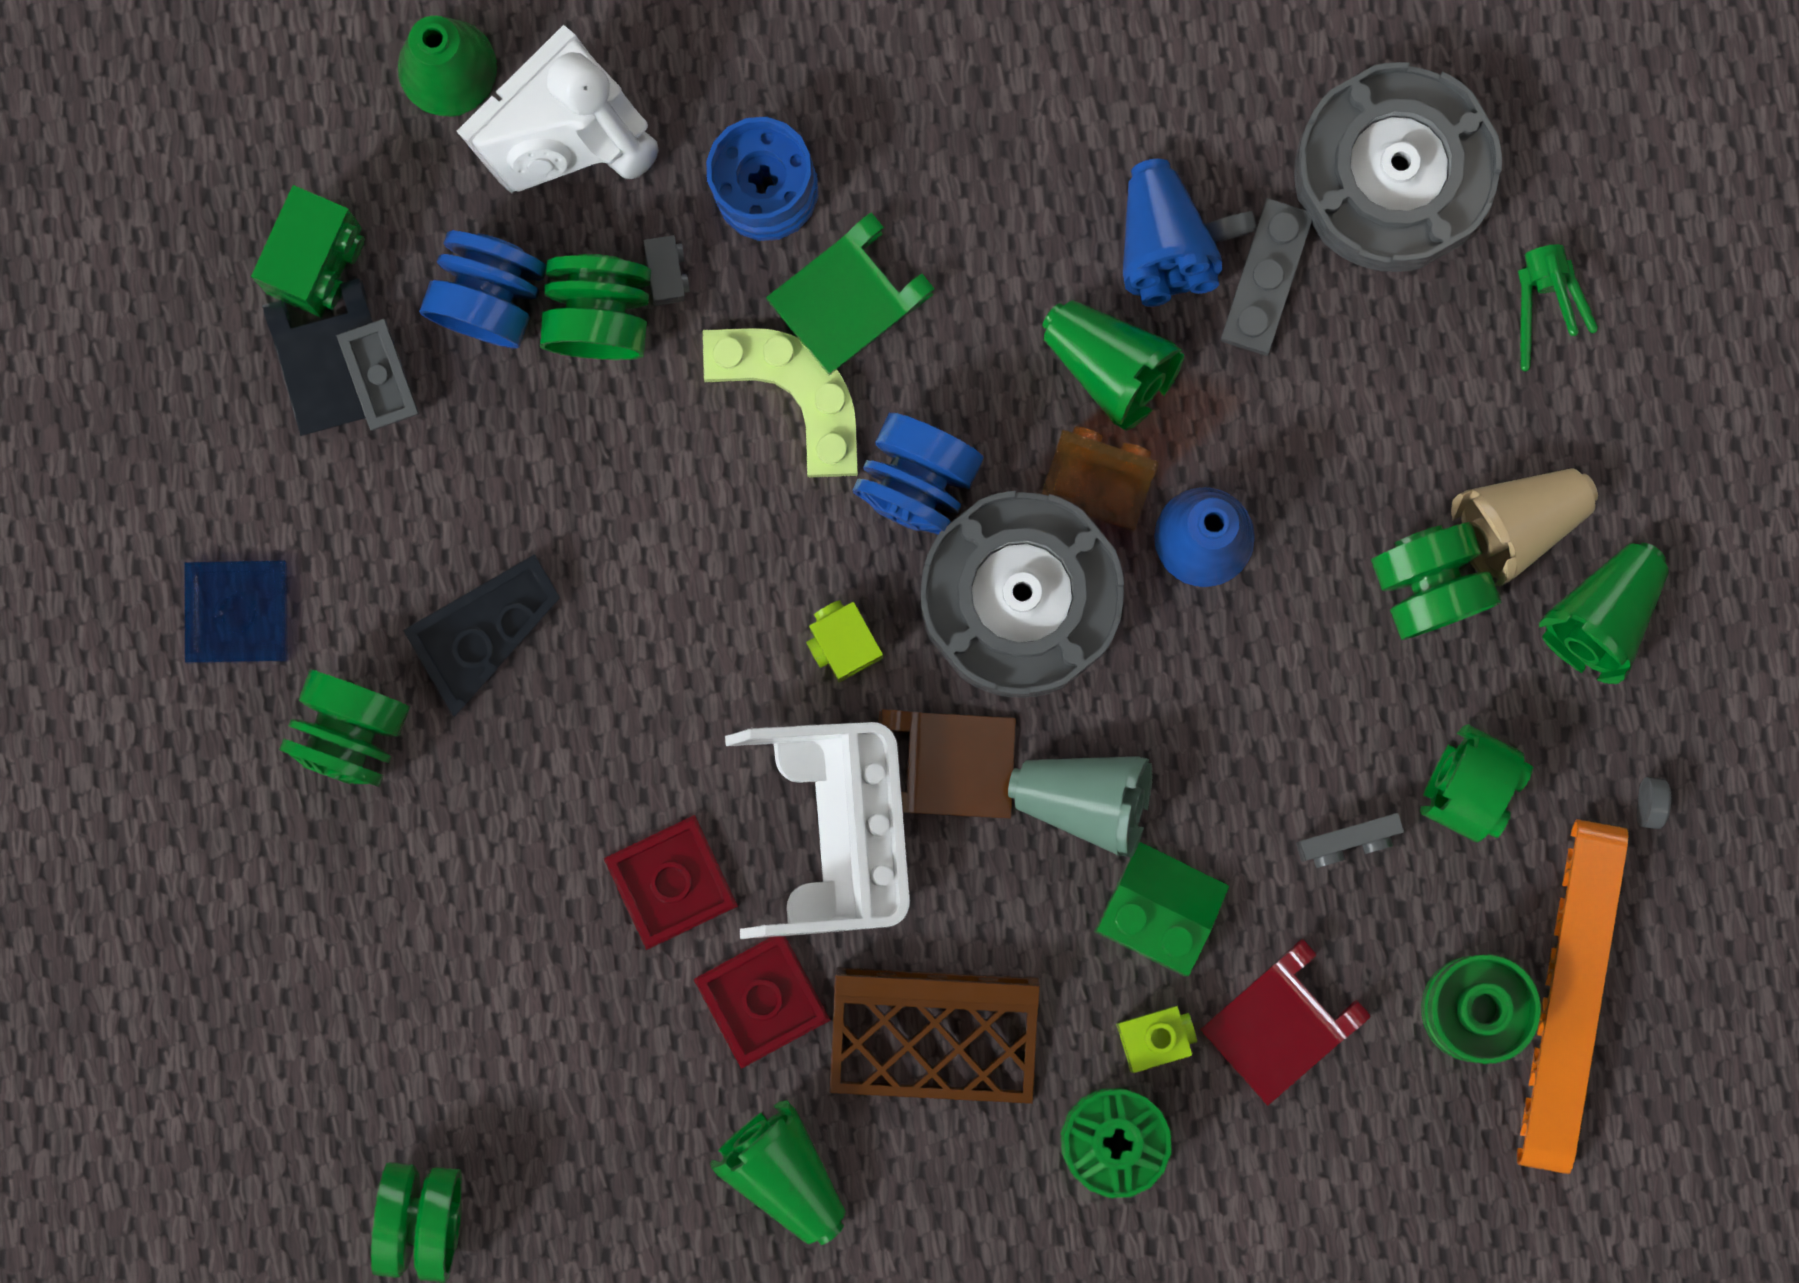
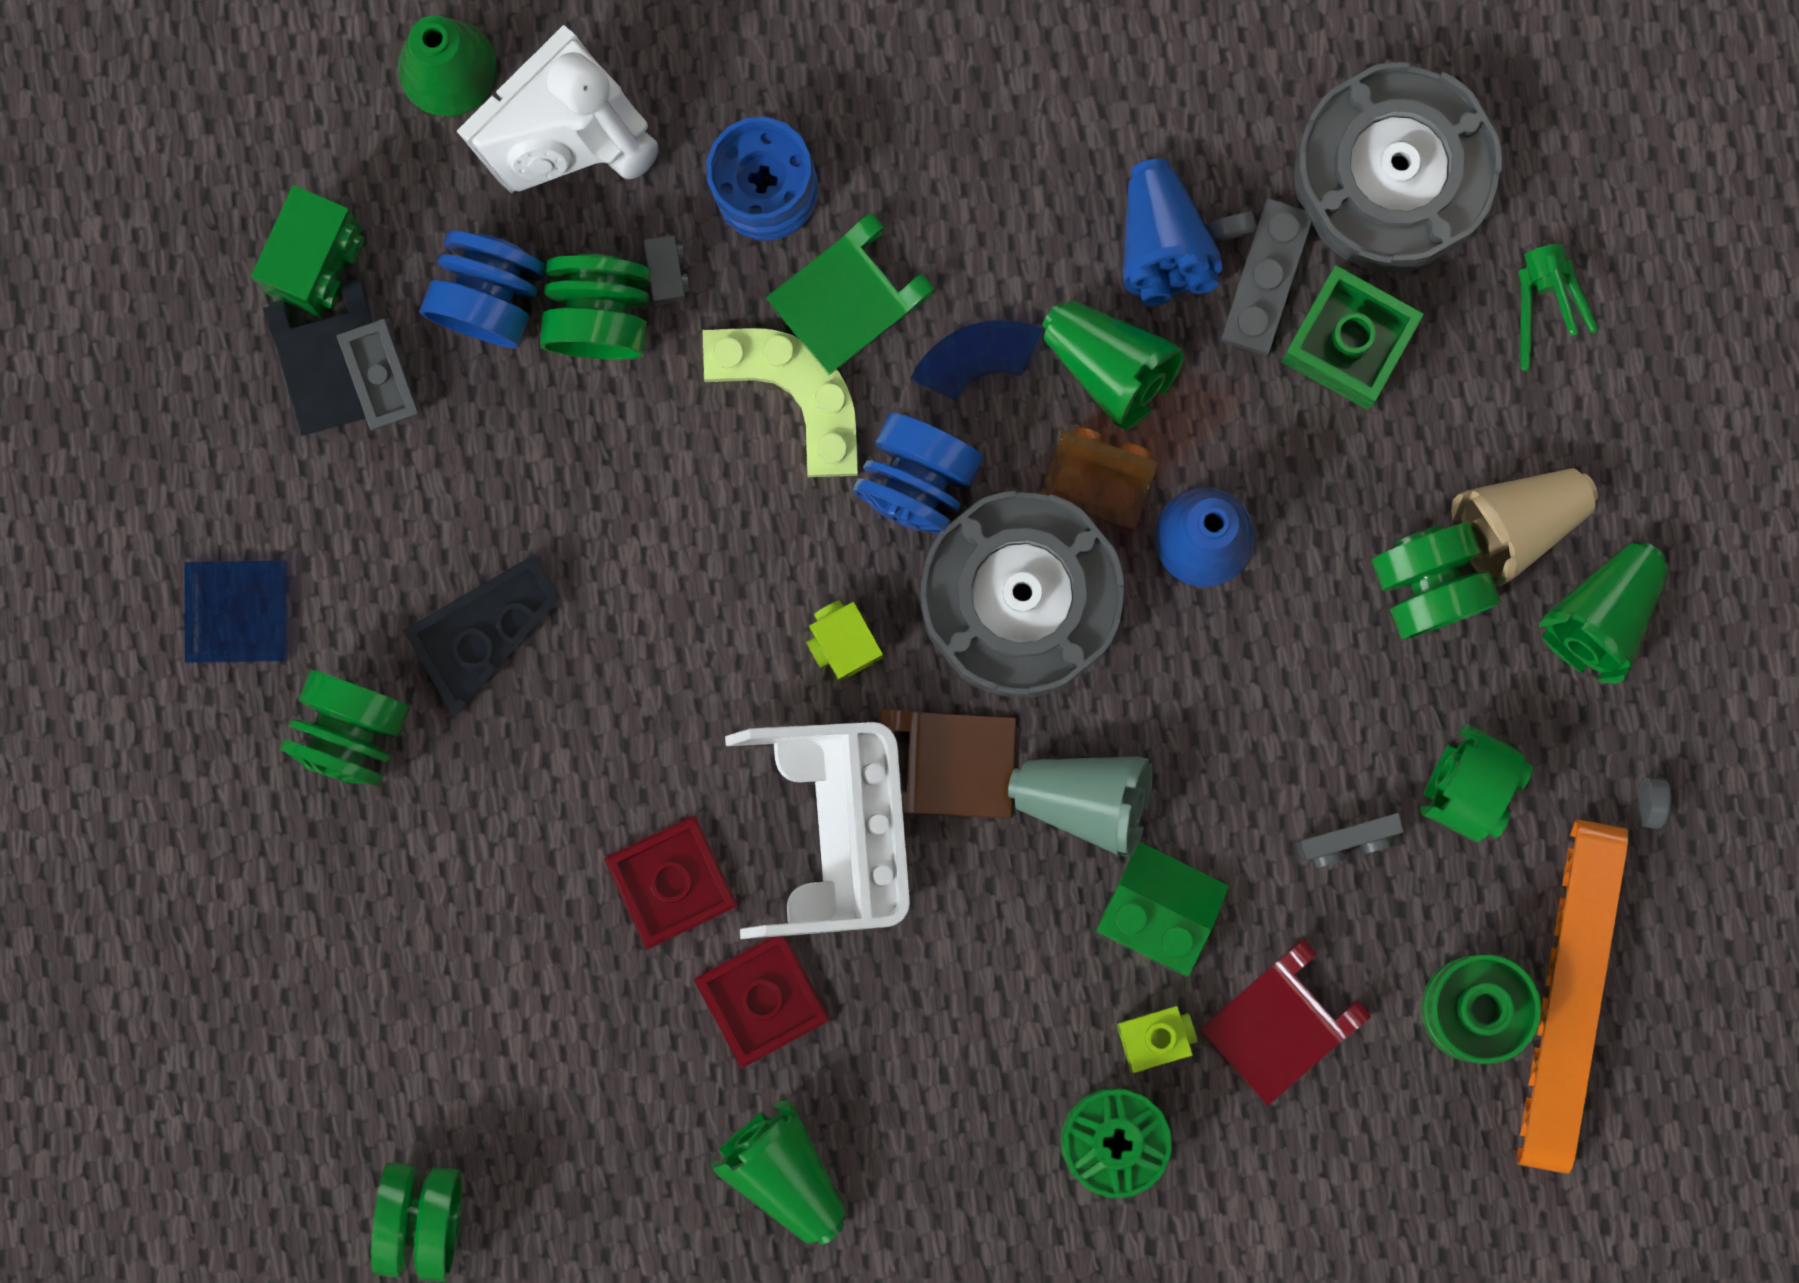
reddish brown fence [830,967,1040,1104] -> none
none -> clear blue tile [910,320,1043,401]
none -> green brick [1281,265,1424,410]

